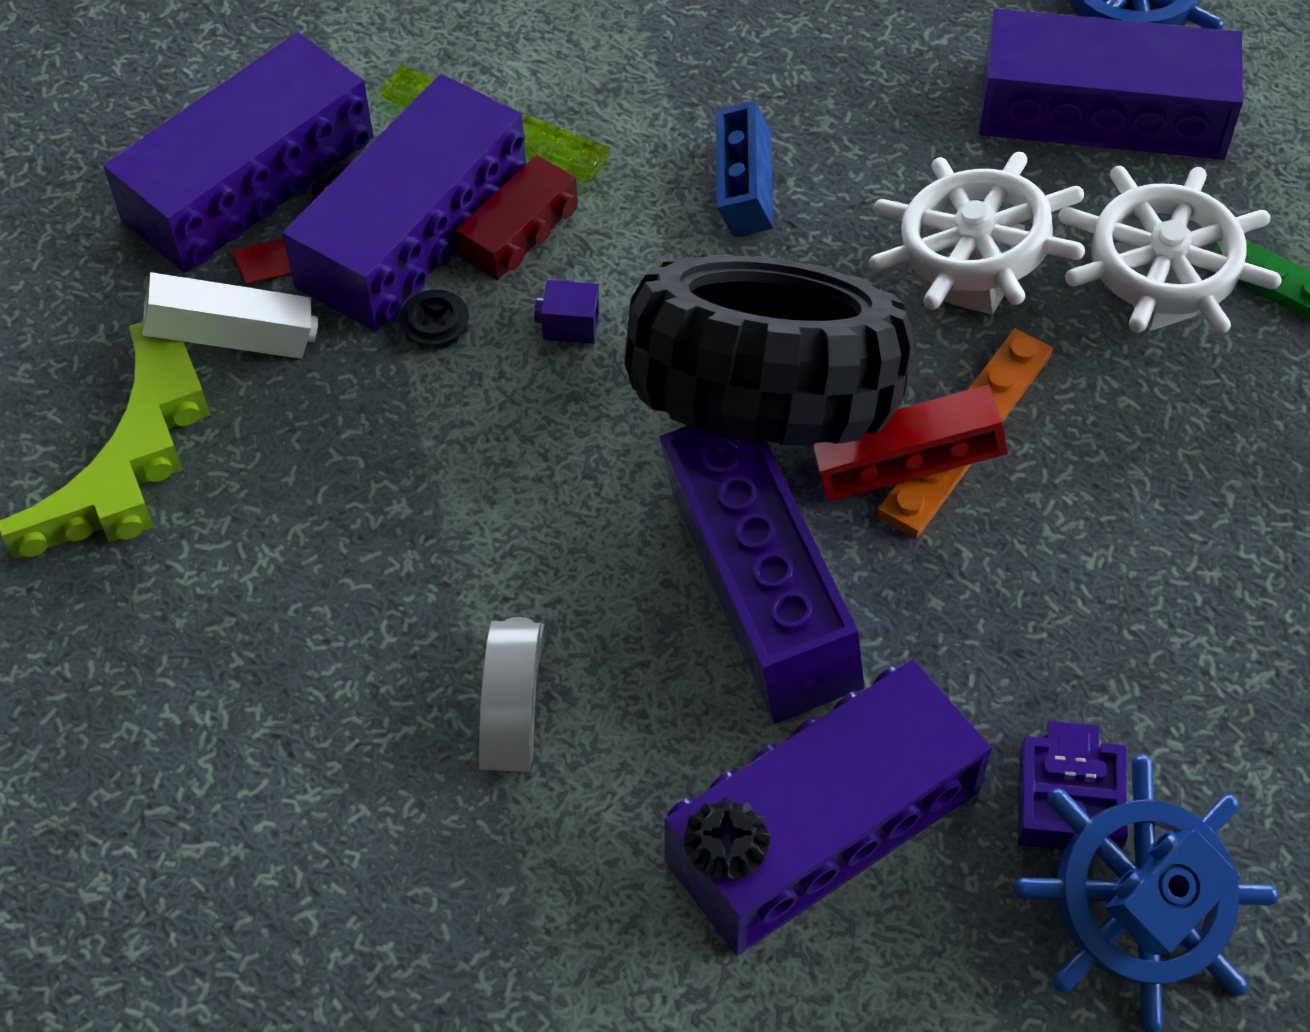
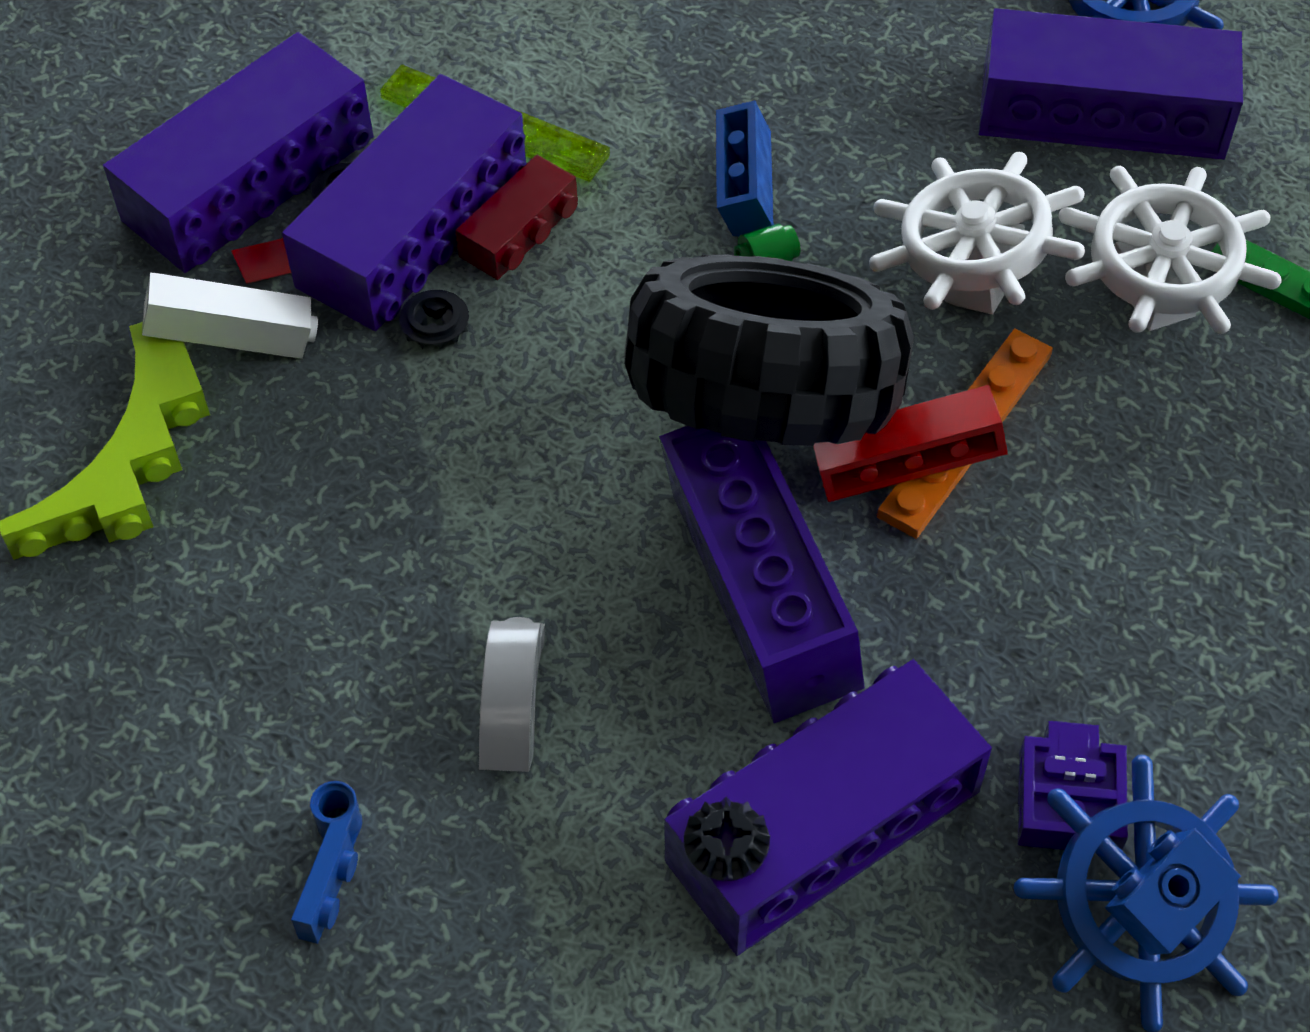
dark purple brick [534,280,600,344] -> none
none -> blue plate [291,781,362,944]
none -> green brick [734,223,801,261]

